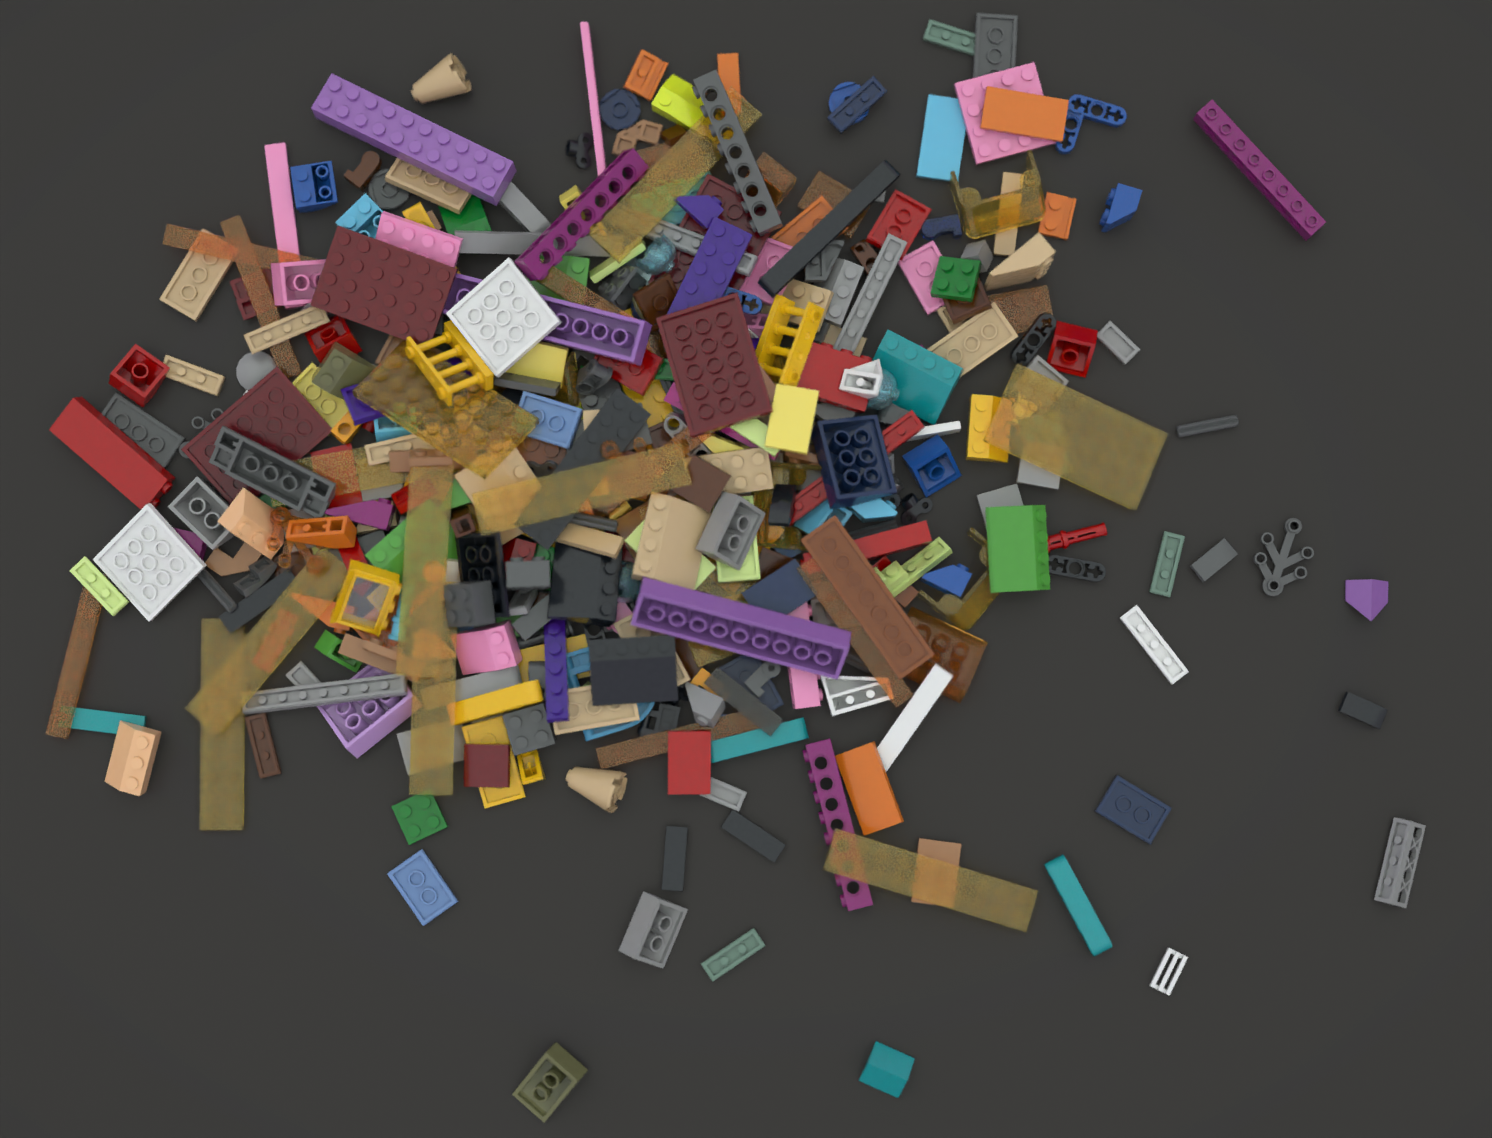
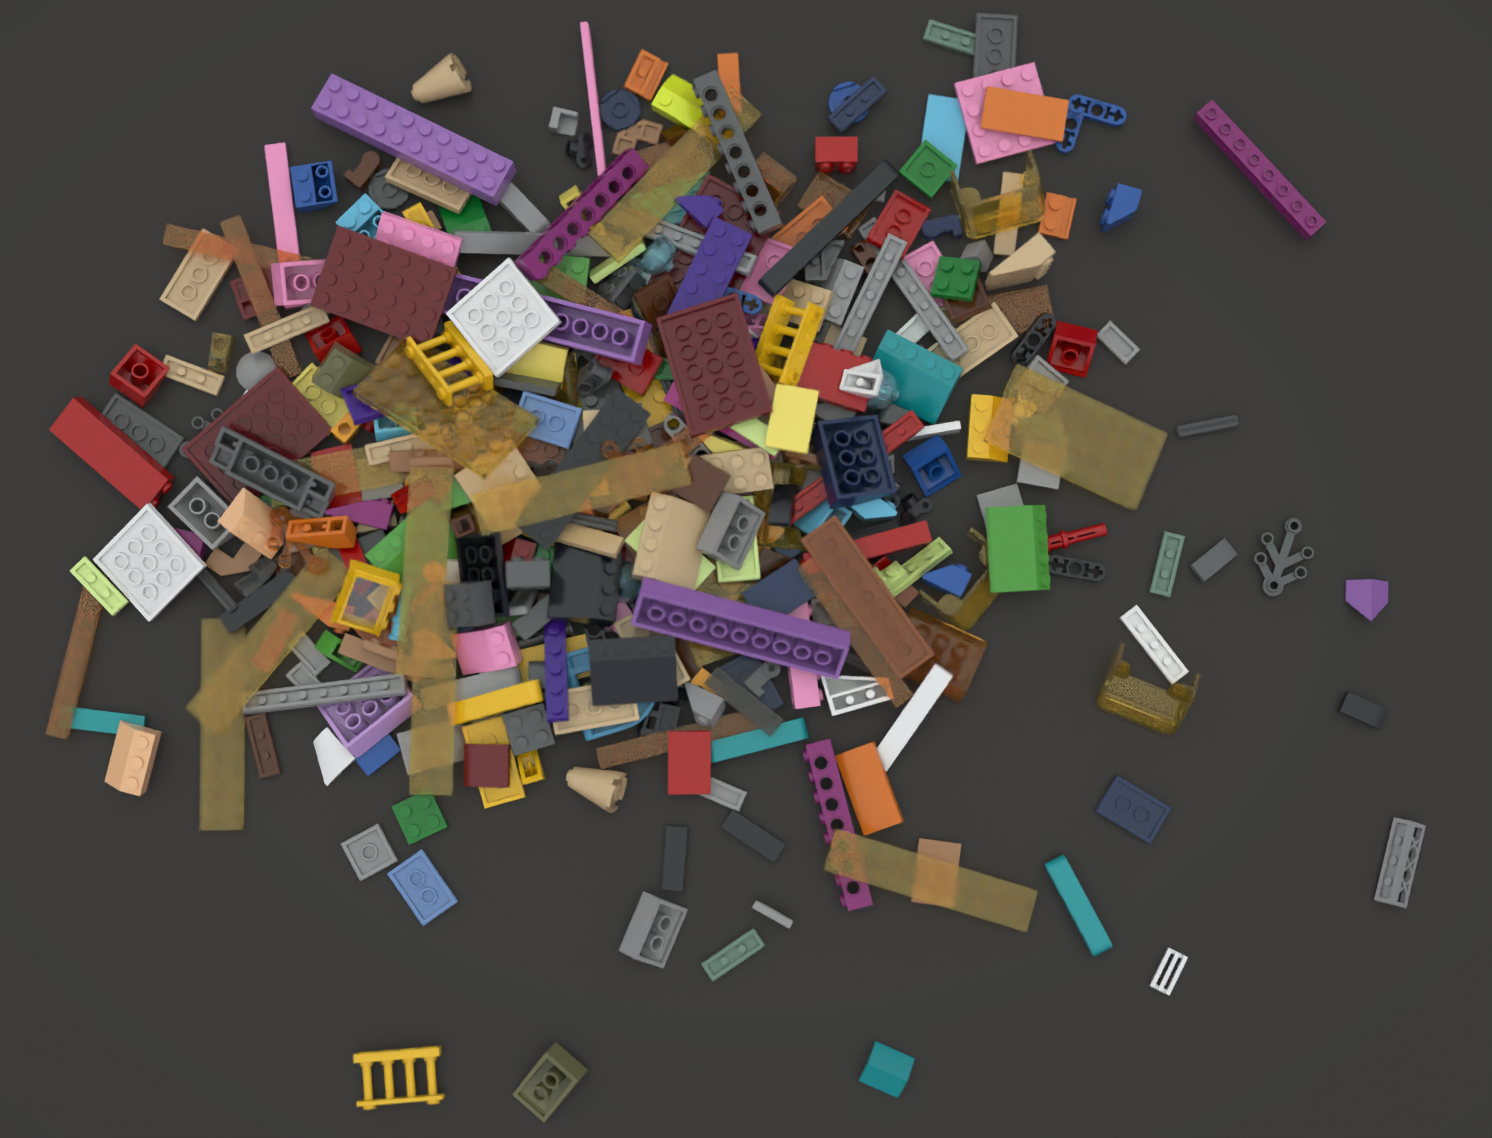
none -> clear yellow leg [208,332,236,374]
none -> light grey tile [287,631,332,677]
none -> white slope [313,727,356,786]
none -> light grey tile [341,823,399,881]
none -> yellow fence [353,1045,445,1110]
none -> blue tile [355,734,401,776]
none -> light grey panel [549,107,579,137]
none -> light grey tile [752,900,793,928]
none -> red brick [815,137,858,174]
none -> light grey tile [857,217,970,363]
none -> white tile [896,313,929,344]
none -> green plate [899,140,958,199]
none -> clear yellow windscreen [1096,643,1201,735]

